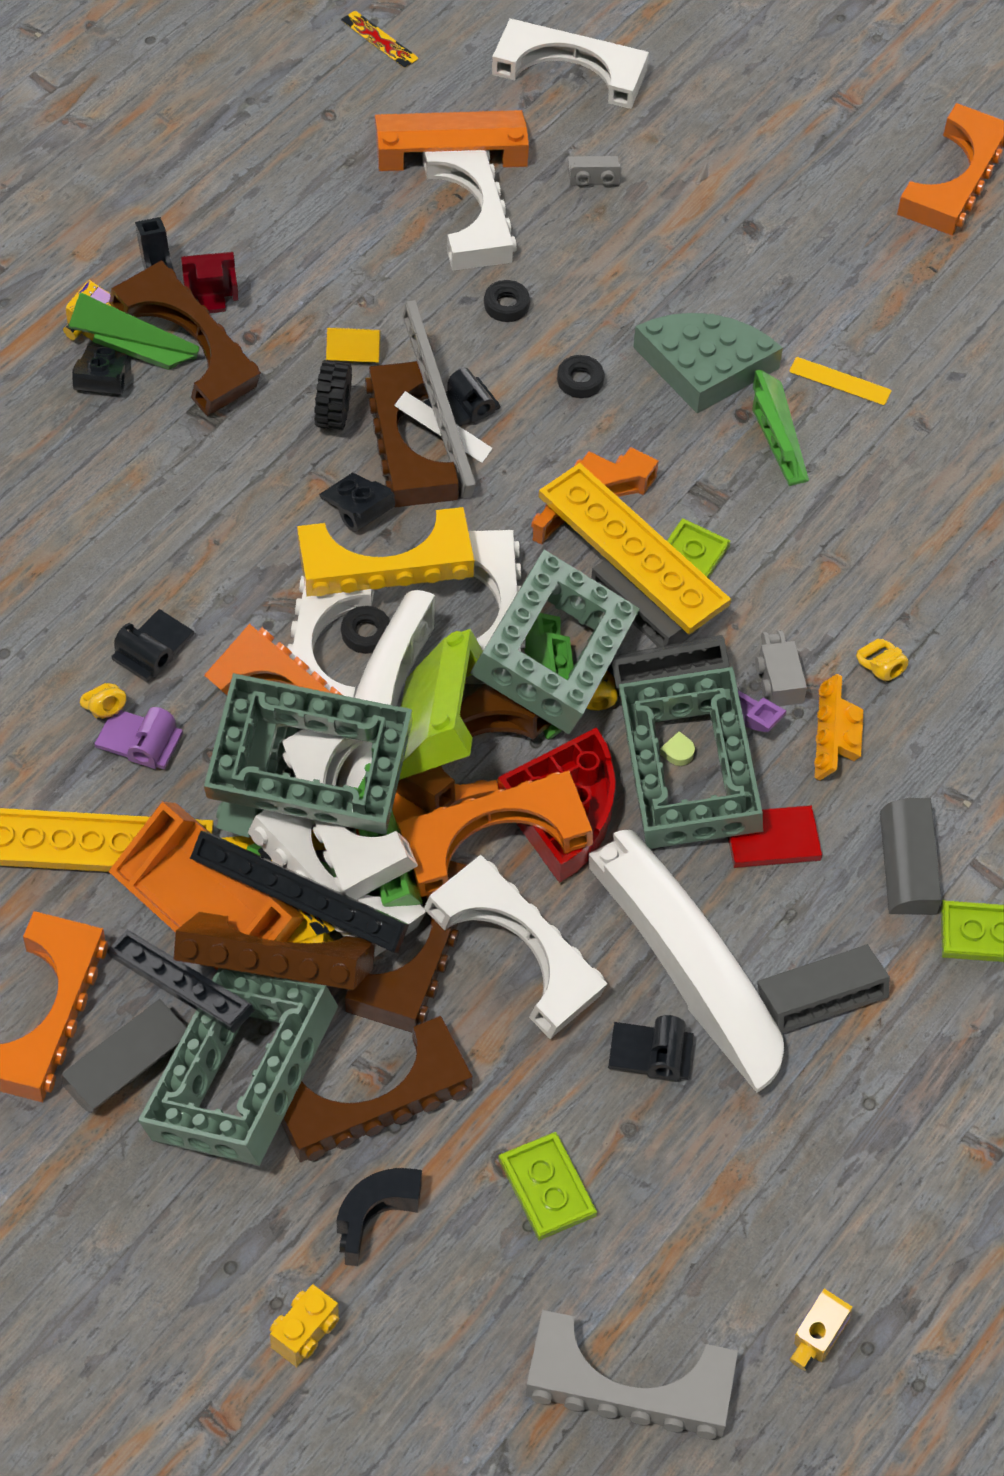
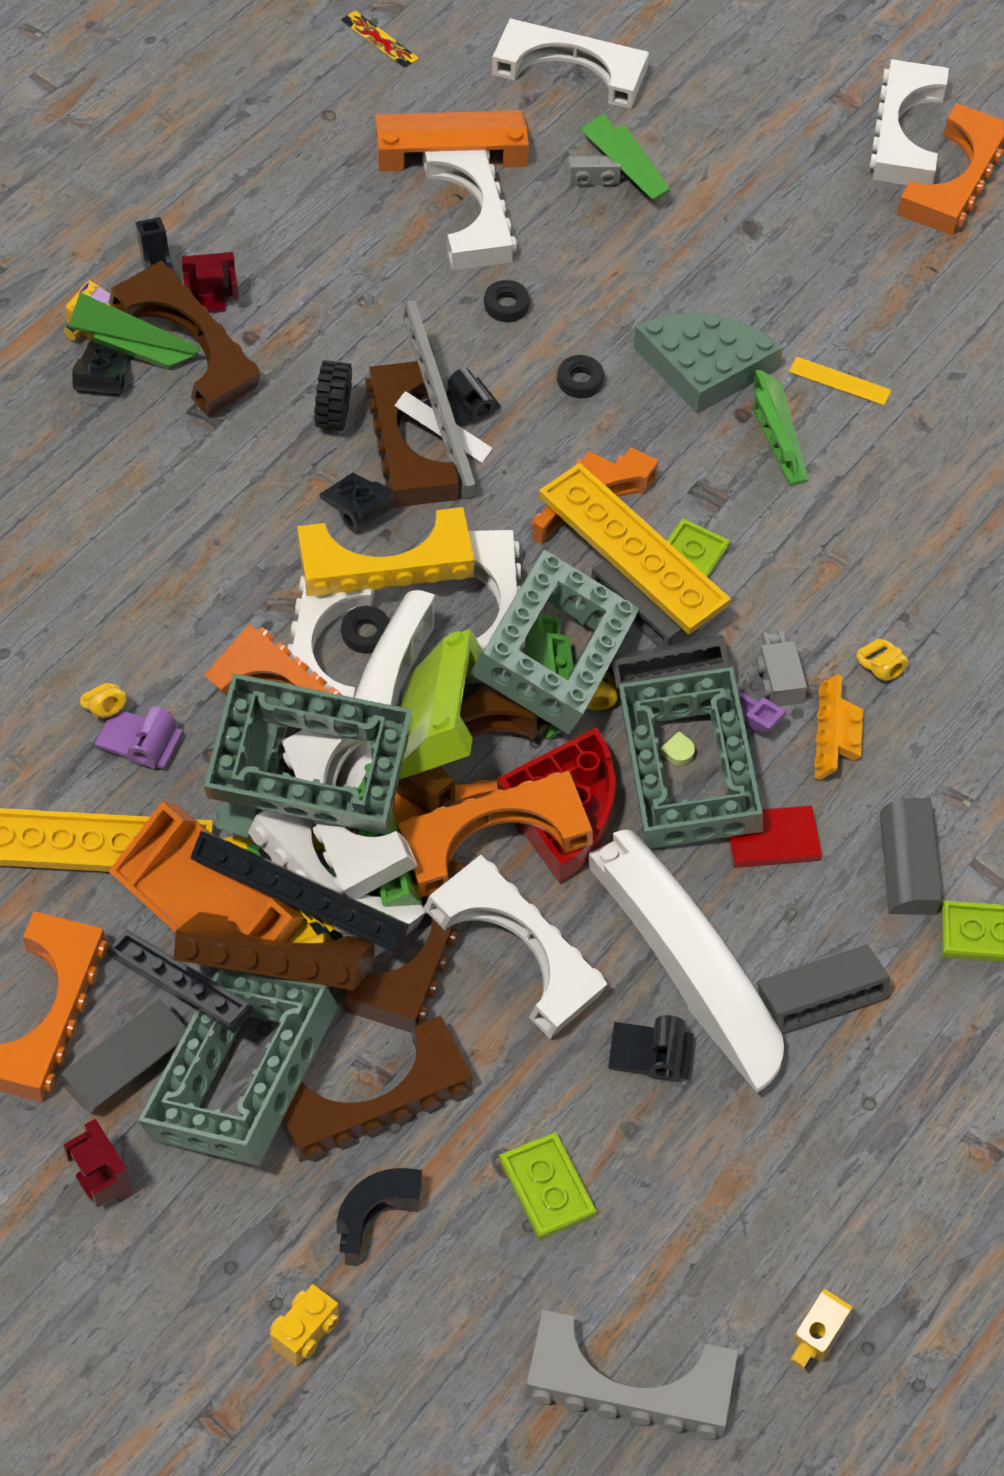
black piece [111,609,194,682] -> none
yellow brick [326,327,381,362] -> none
none -> dark red panel [63,1118,132,1207]
none -> bright green wedge [581,113,671,200]
none -> white arch [869,59,949,185]

